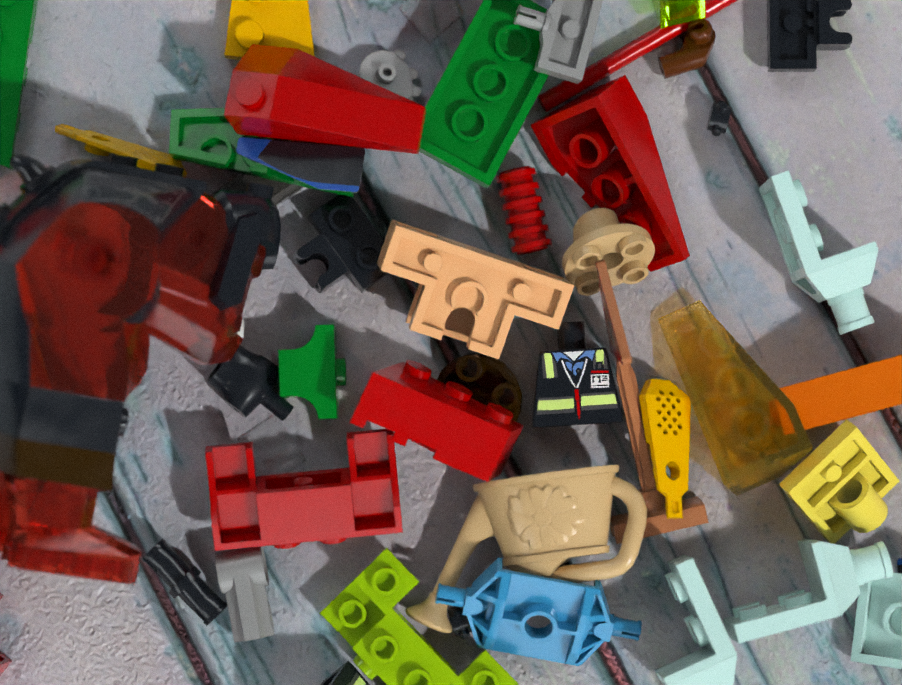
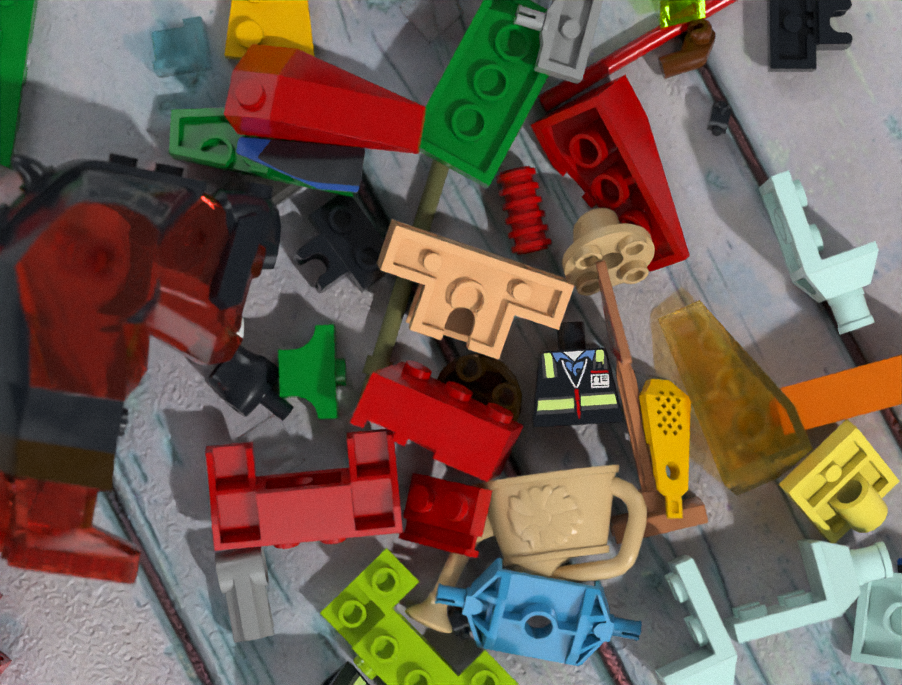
yellow piece [55,123,187,178] -> none
black pin [141,538,228,626] -> none
light grey piece [356,50,421,101] -> none
none -> clear light blue panel [151,16,213,78]
none -> olive bar [356,160,449,407]
none -> red plate [398,473,492,558]

